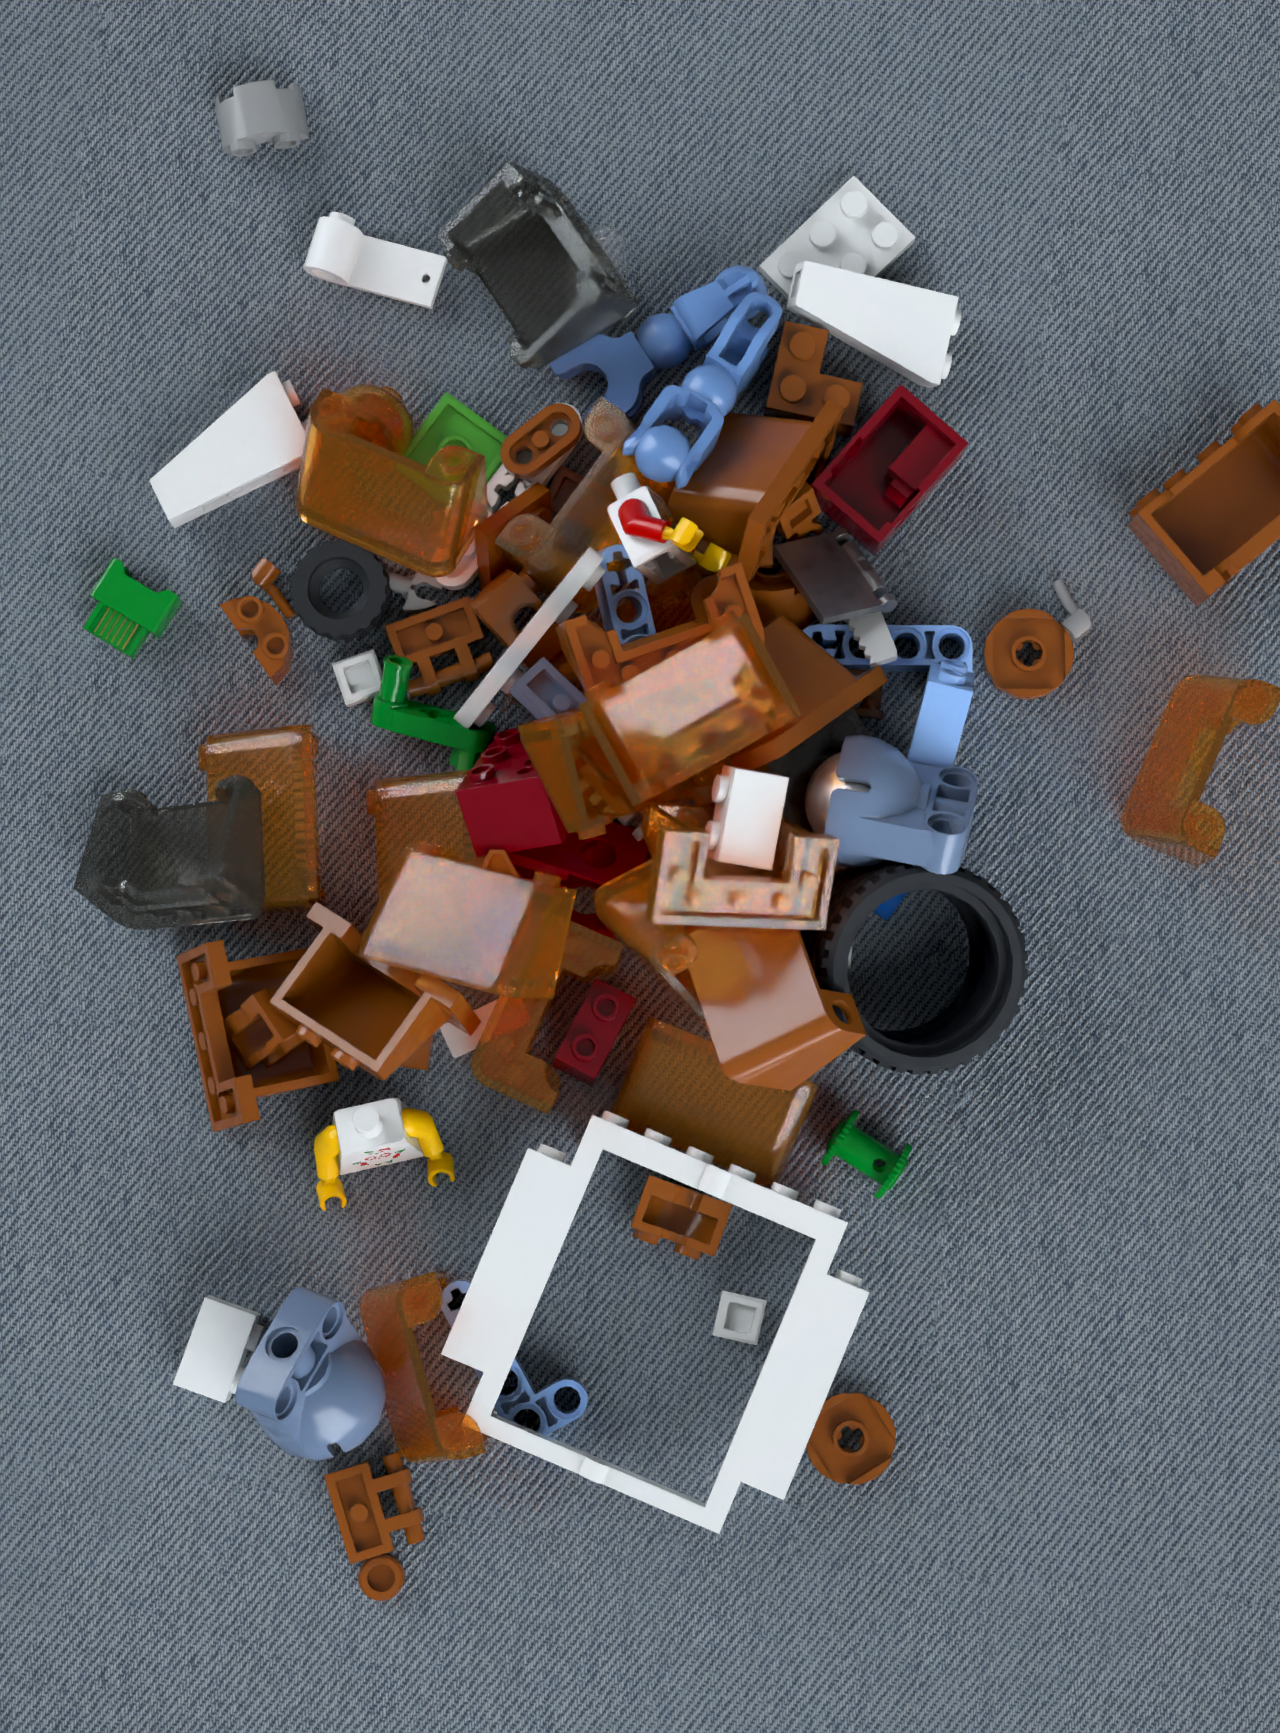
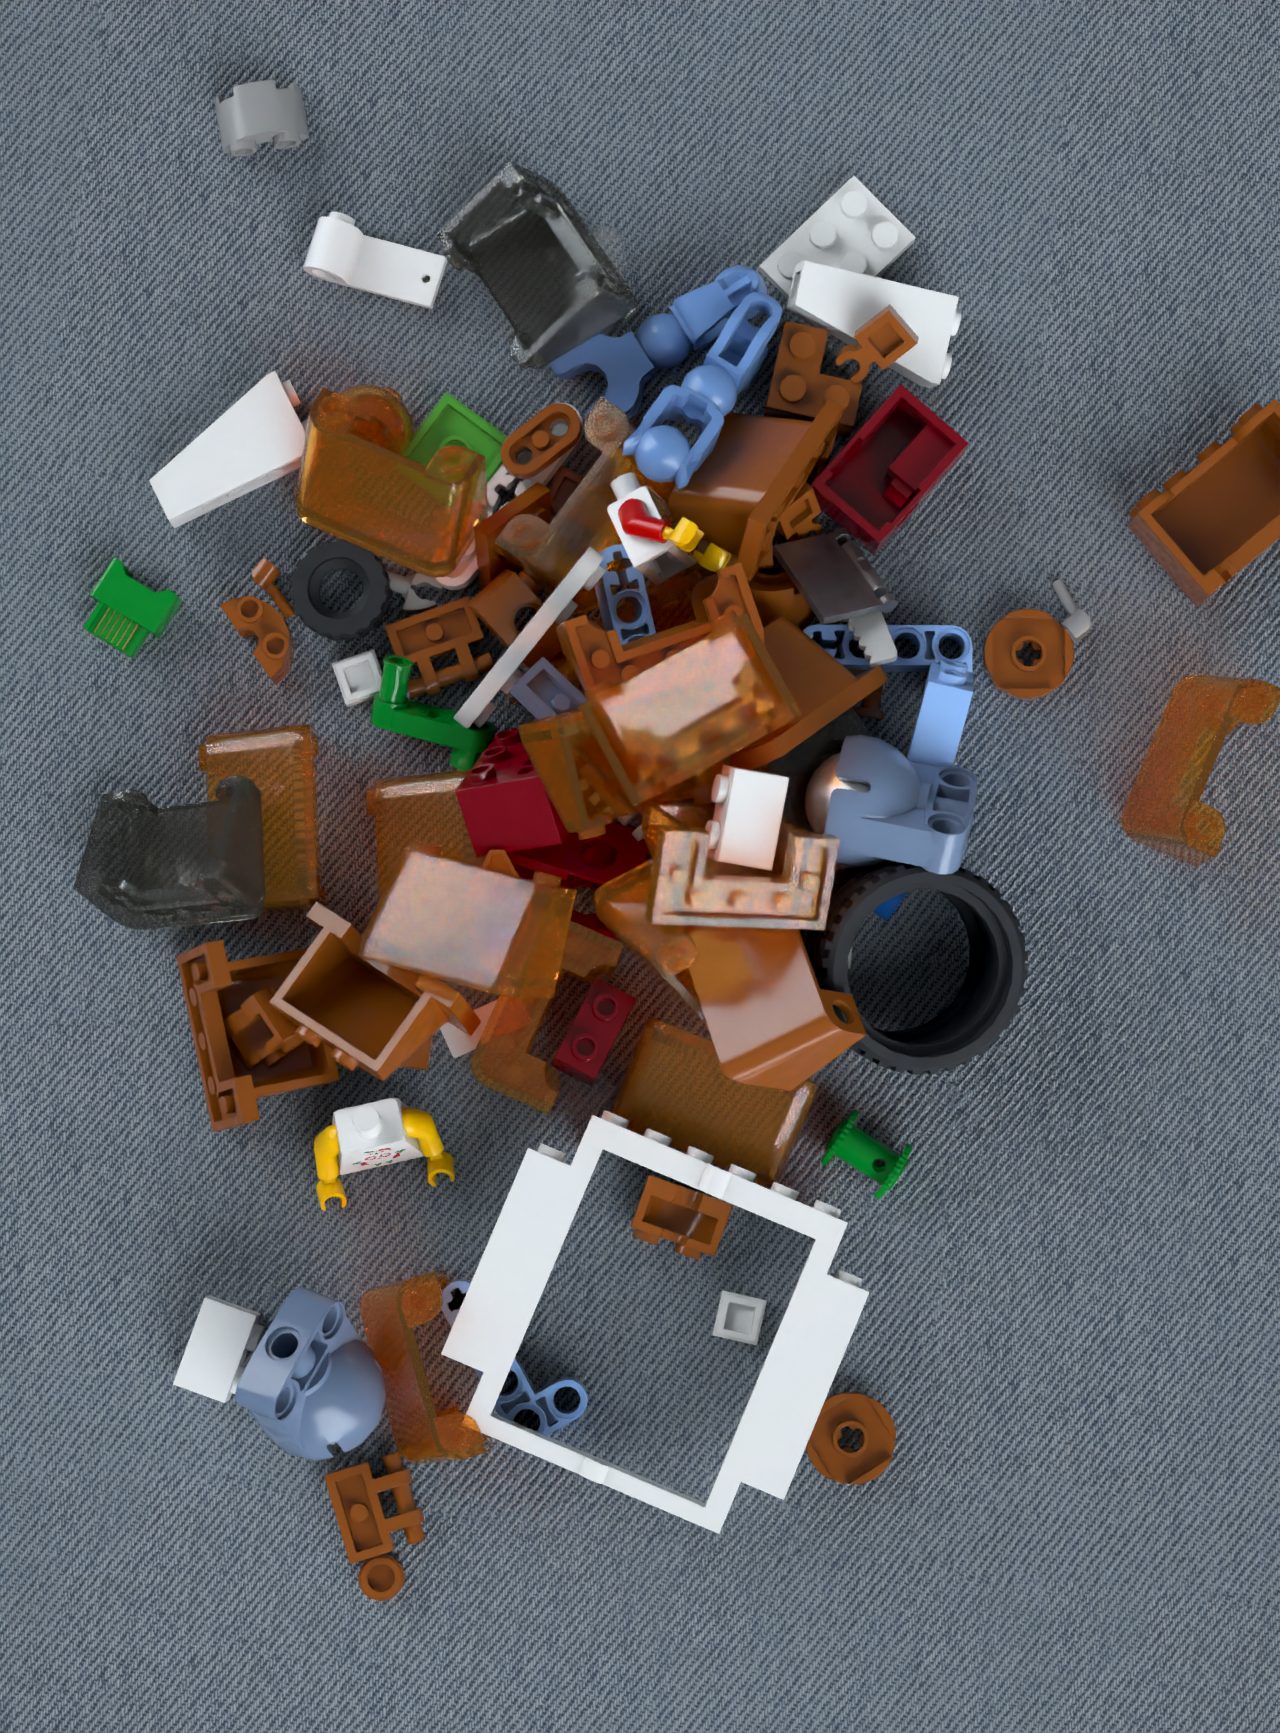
none -> dark orange plate [835,304,919,383]

